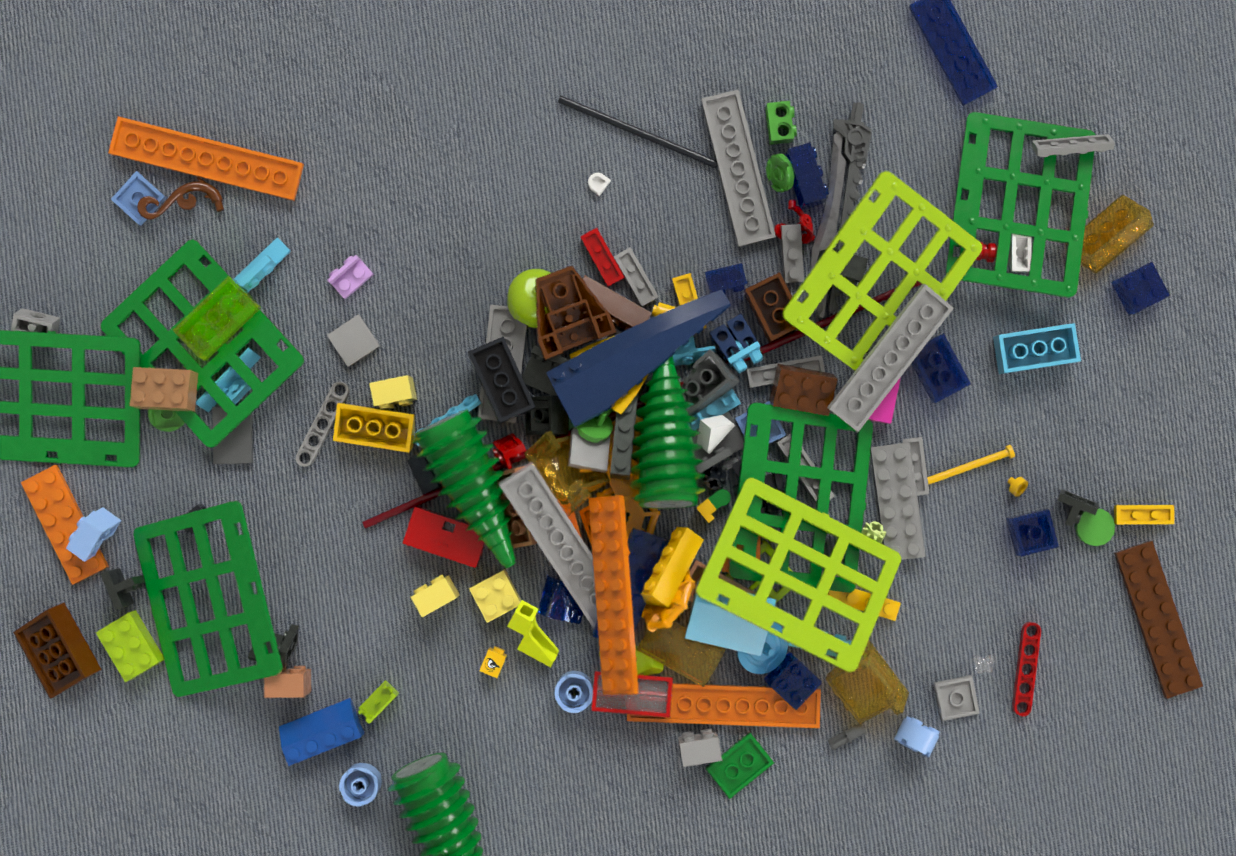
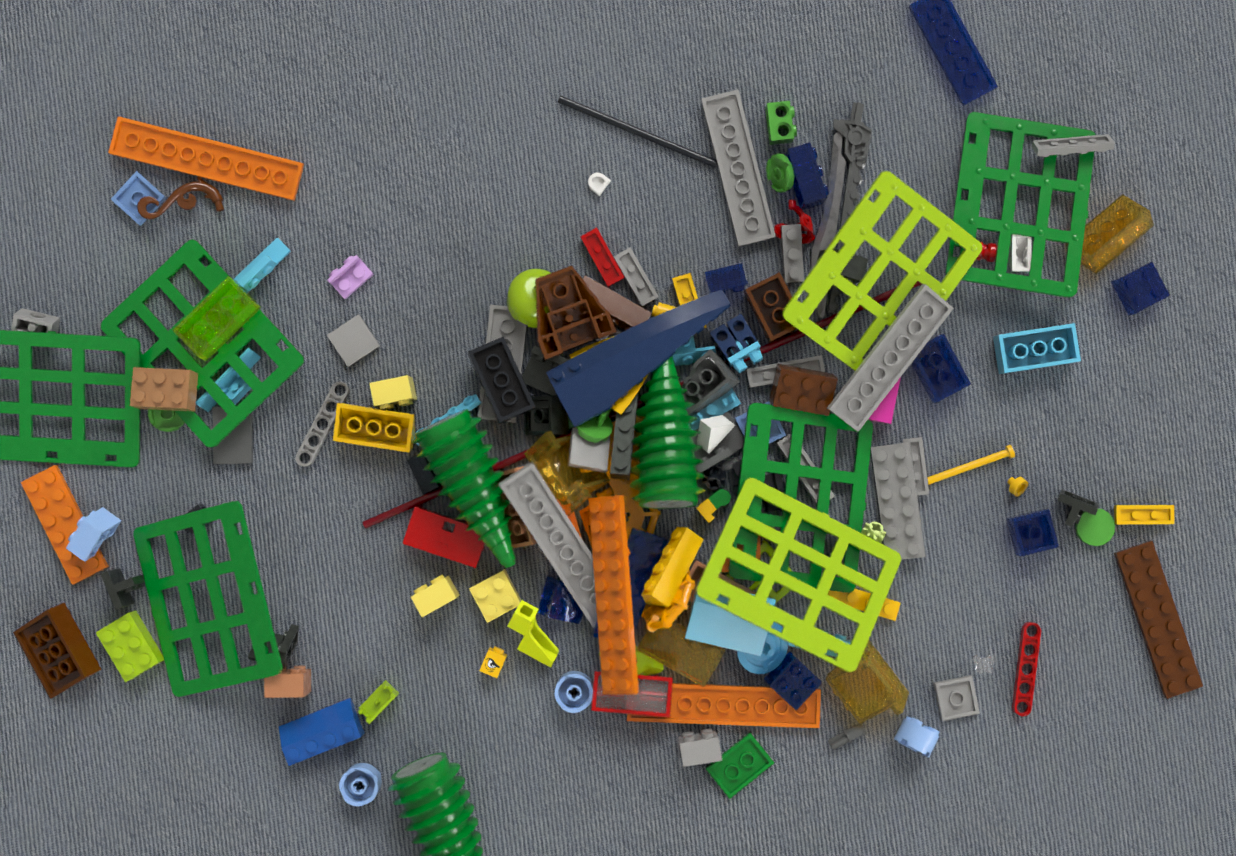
red bracket [492,433,526,470] -> none

